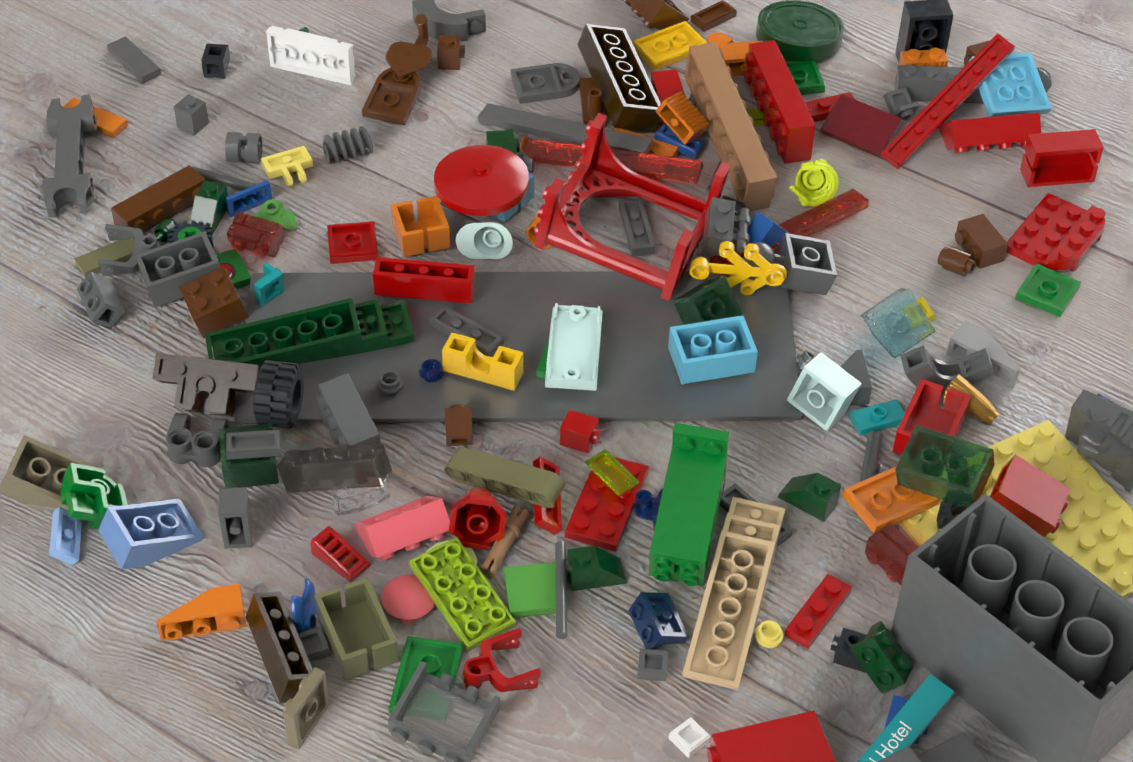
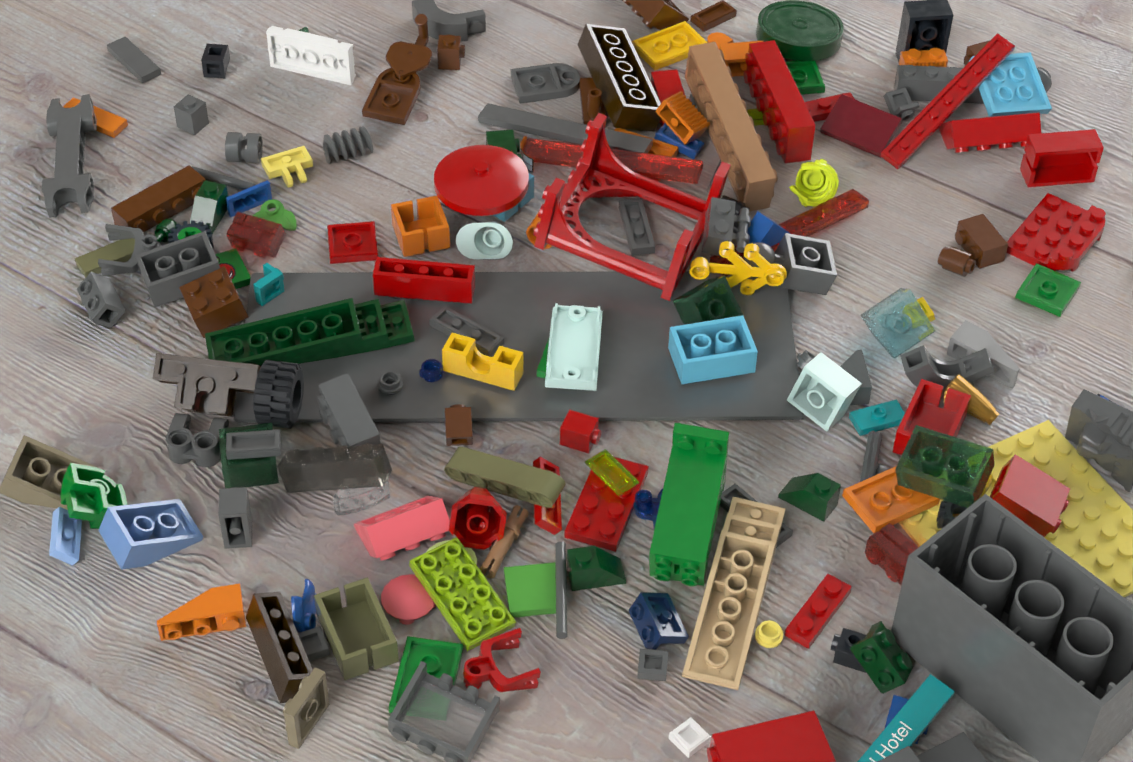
red slope [310,526,370,583] -> none

